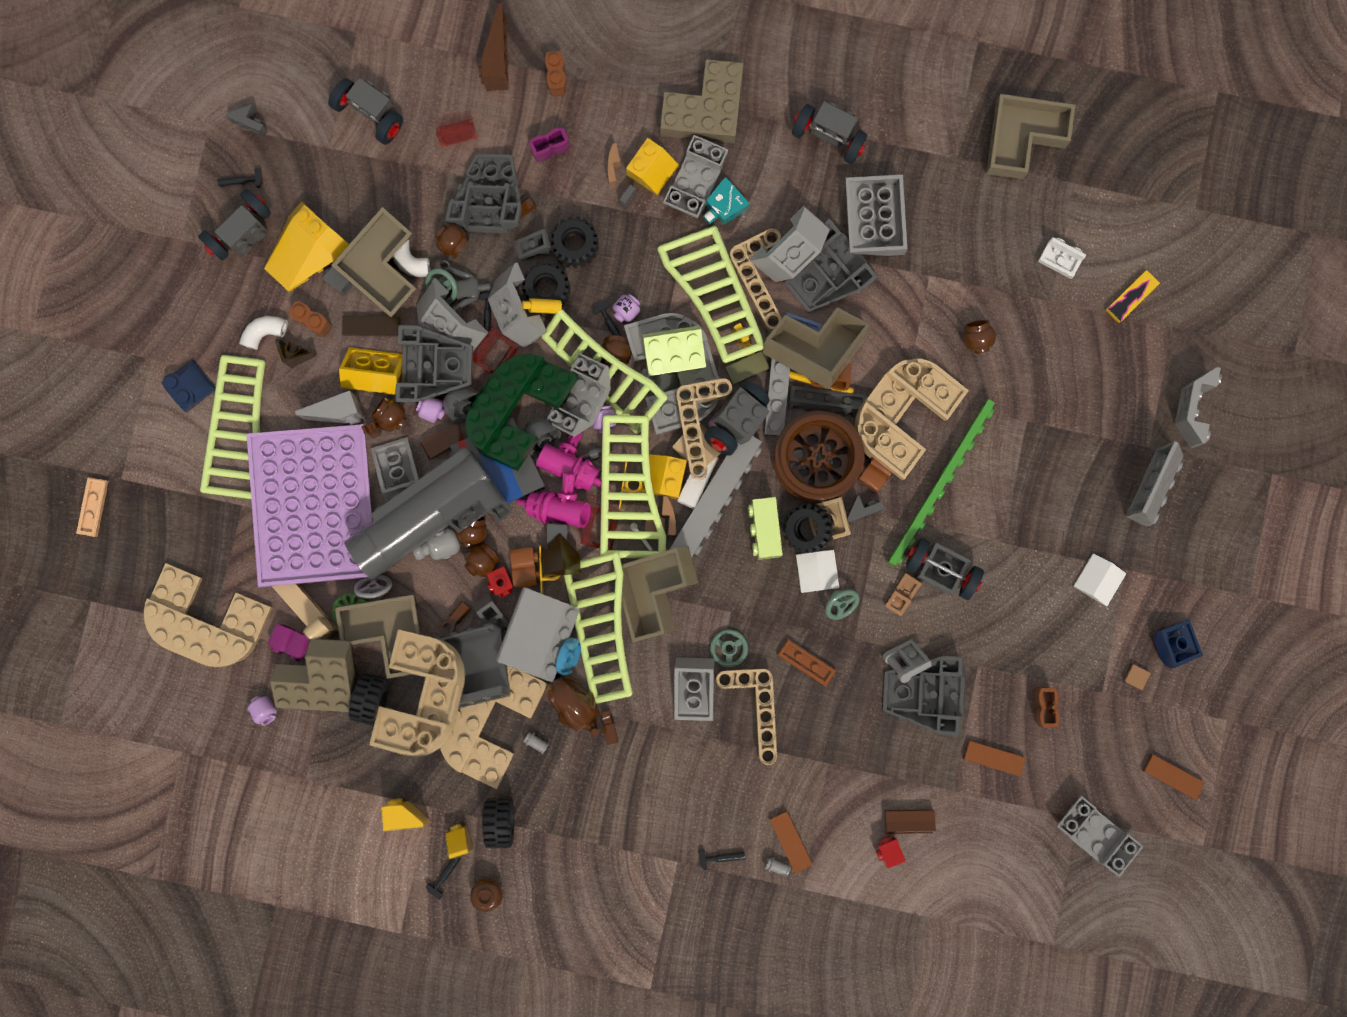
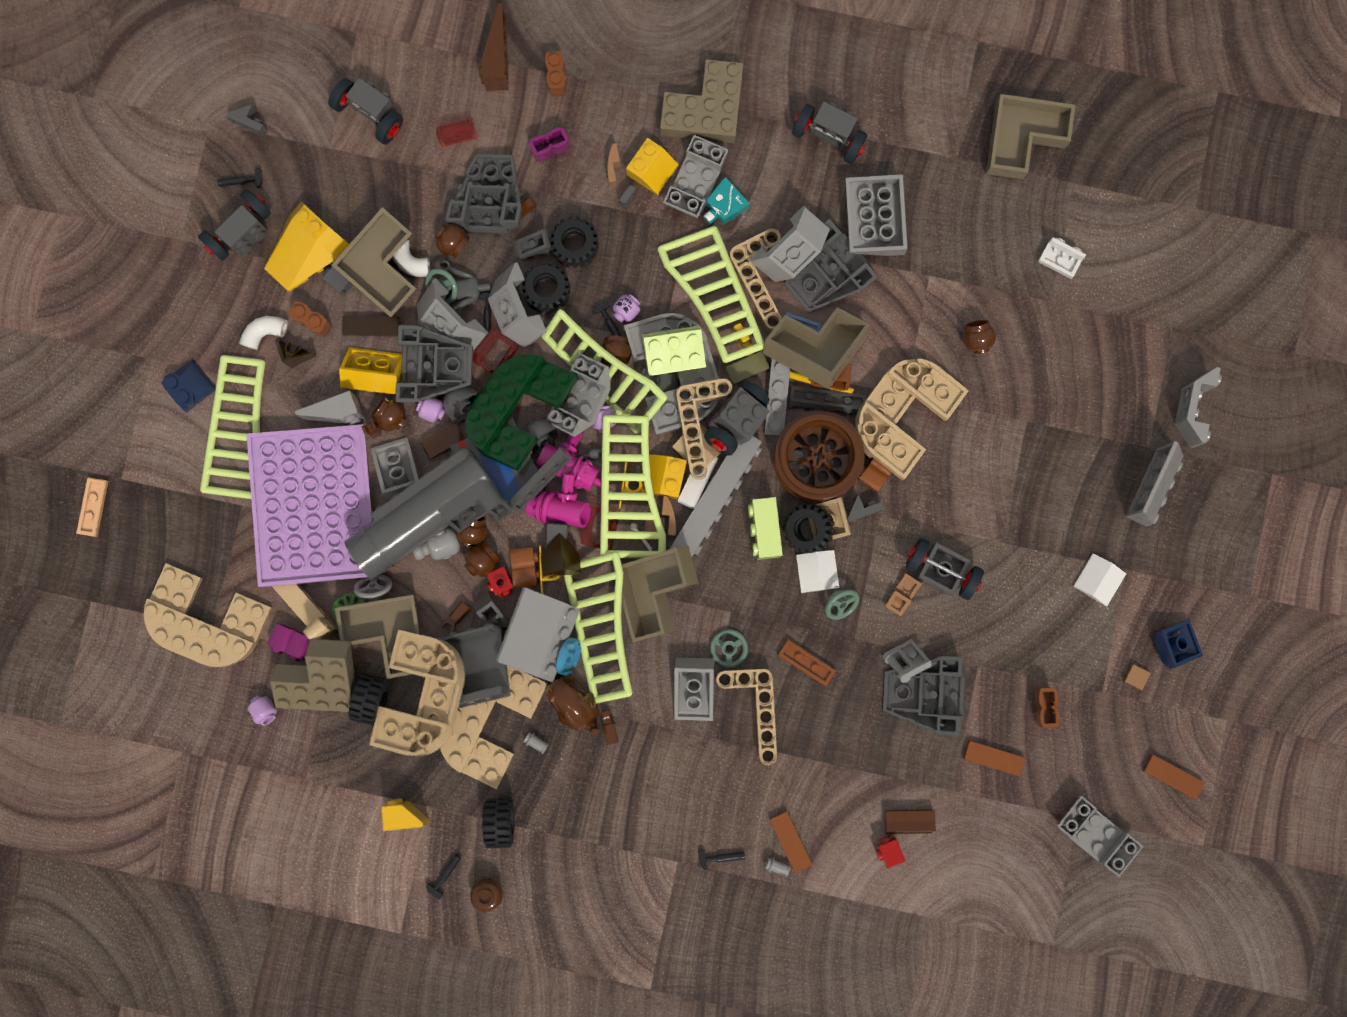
yellow slope [445,824,473,859] -> none
yellow cylinder [522,298,562,314] -> none
bright green plate [887,399,995,567] -> none
tile [1105,270,1160,323] -> none
none -> dark grey hinge [508,446,573,512]

